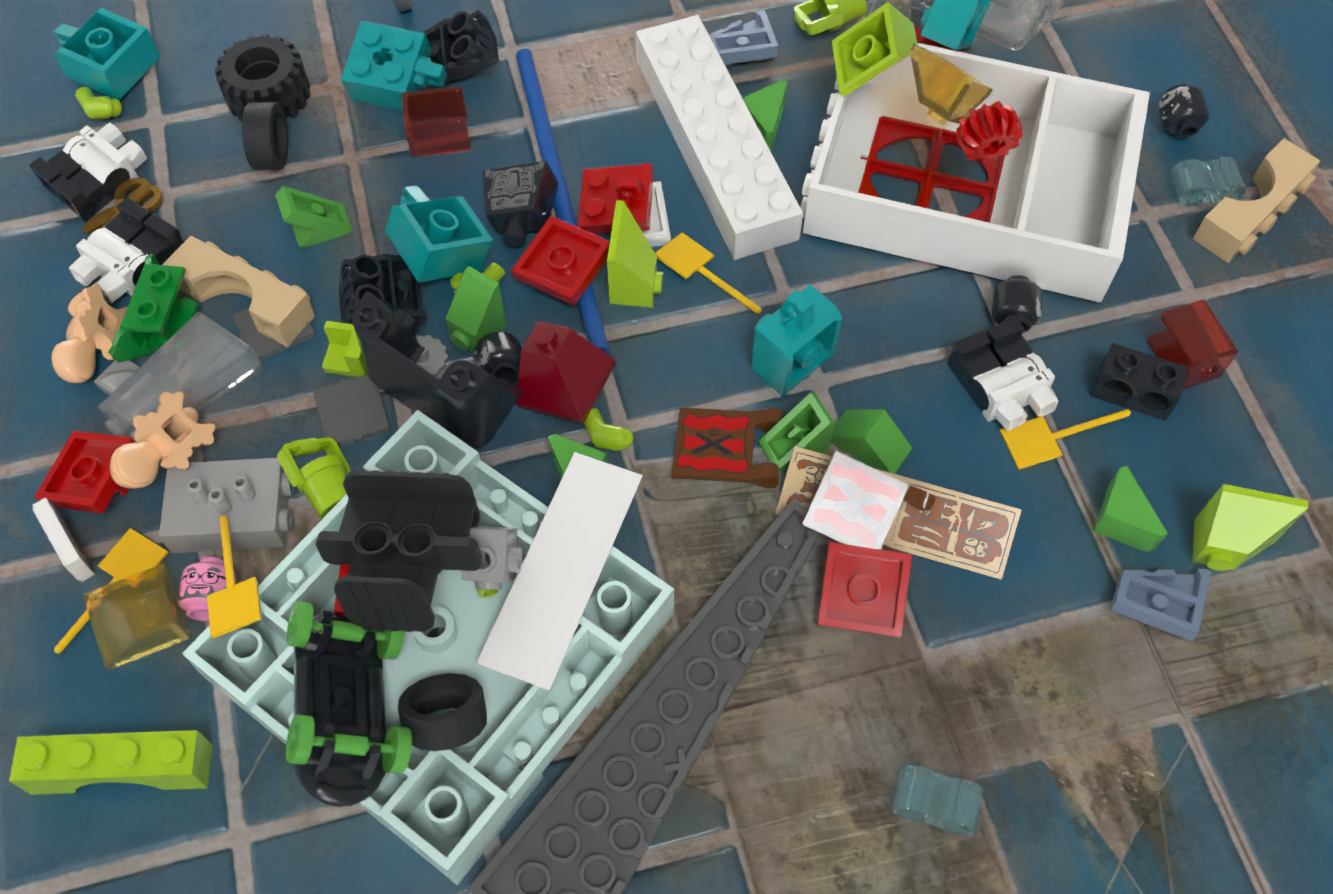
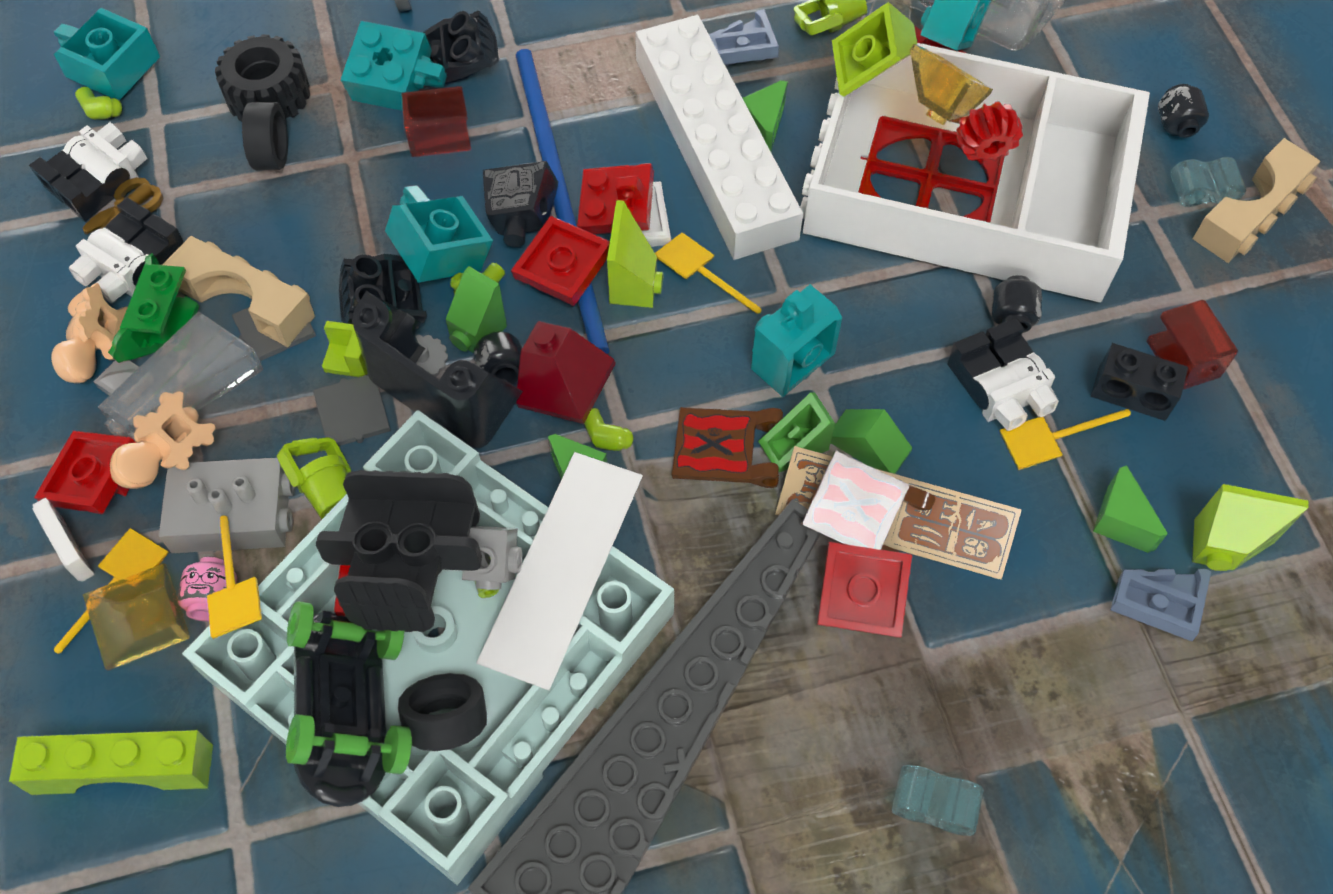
bright green slope [275,186,352,248] -> none

